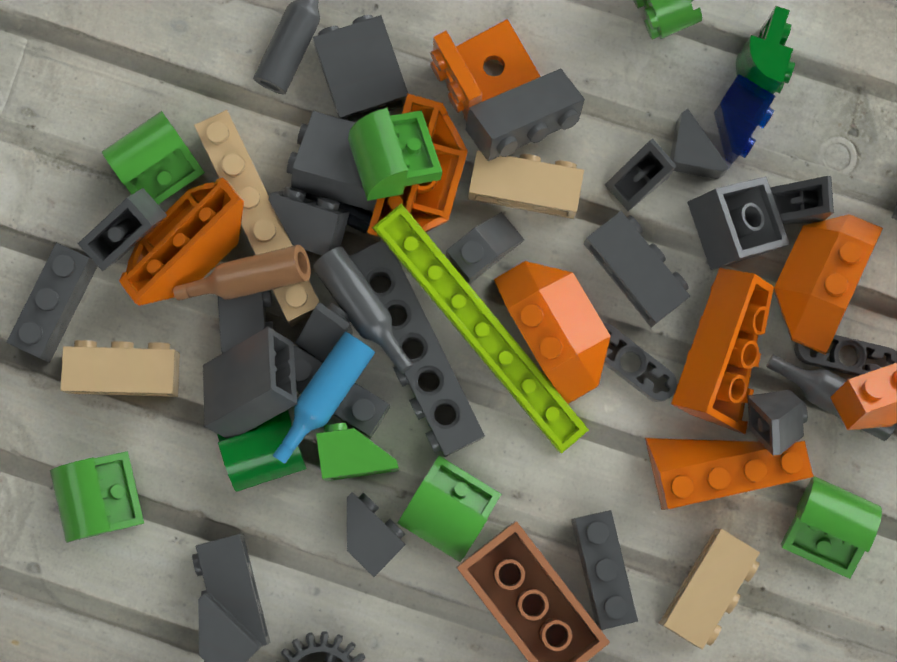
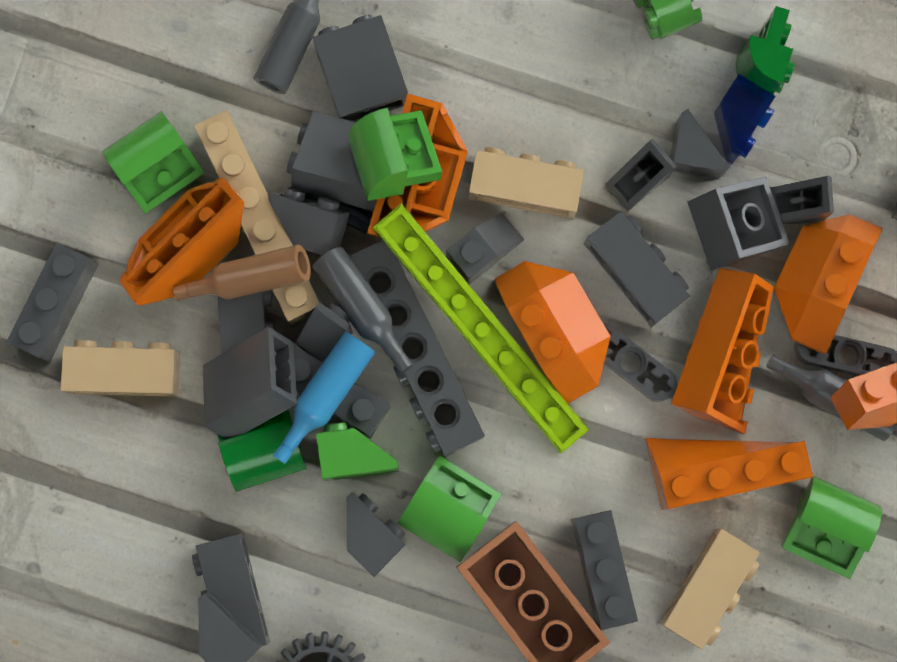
bright green brick [50,451,144,543] -> none
dark grey brick [78,188,168,271] -> none
orange bracket [430,19,541,122] -> none
dark grey brick [465,68,585,161] -> none
dark grey slope [748,390,808,456] -> none

